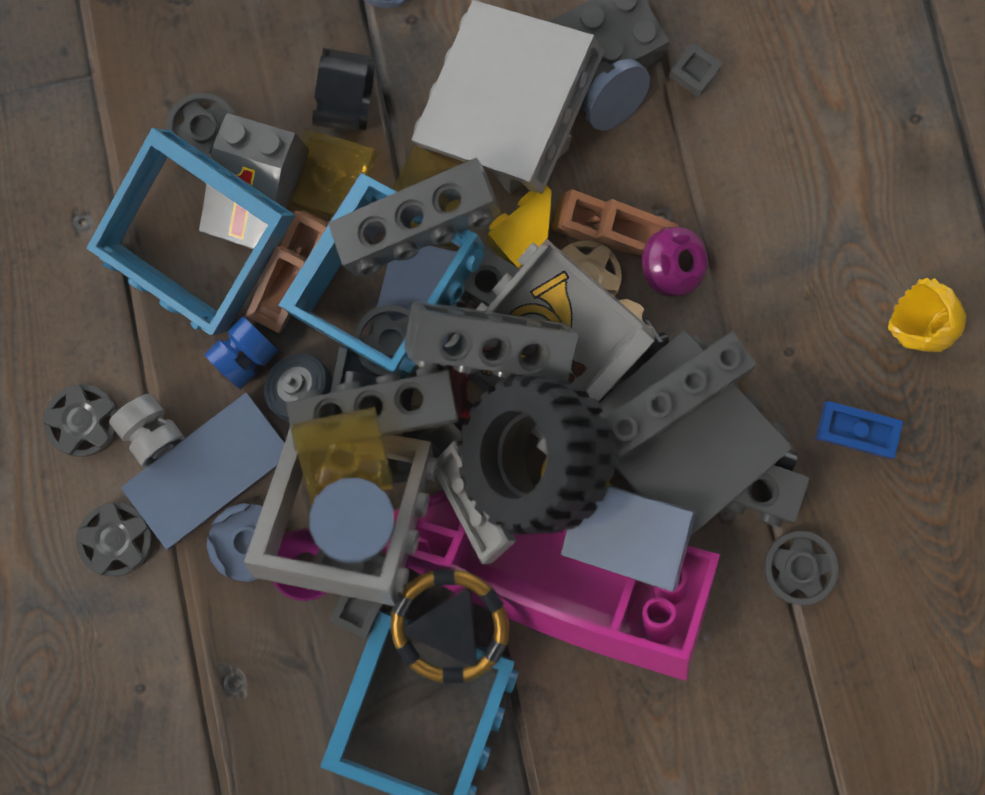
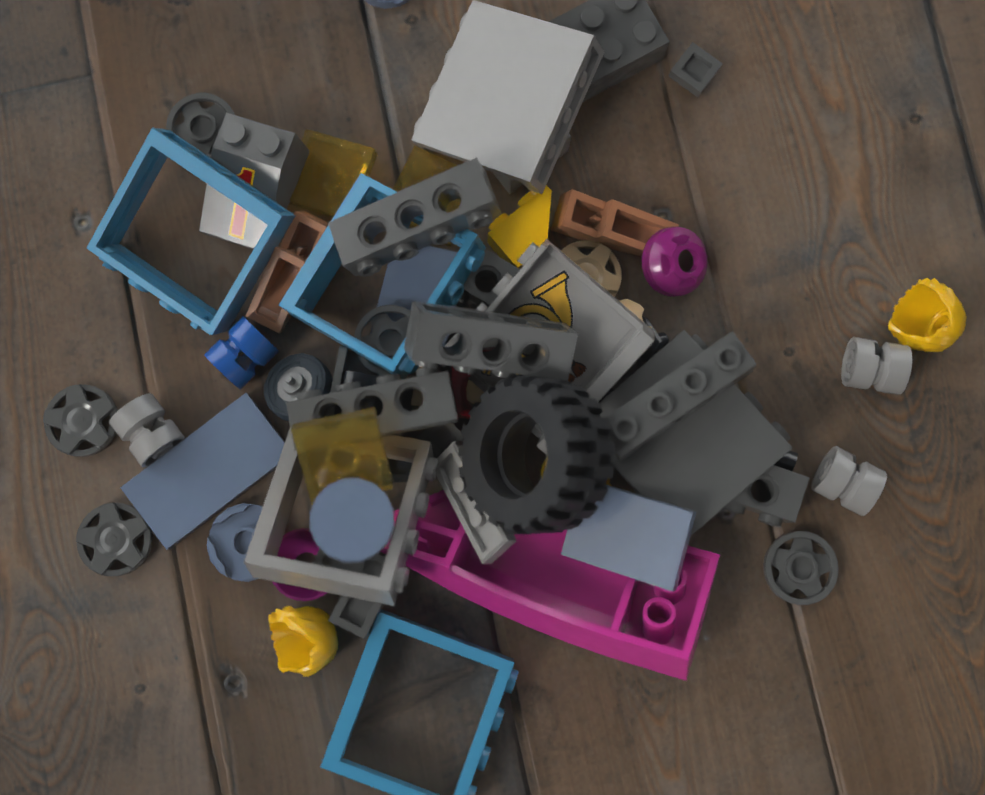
black brick [312,47,376,133] -> none
piece [391,568,509,684] -> none
sand blue tile [582,58,650,131] -> none
blue plate [815,401,903,459] -> none
none -> yellow hair [268,606,338,677]
none -> light grey wheel [811,446,887,516]
none -> light grey wheel [841,337,912,395]

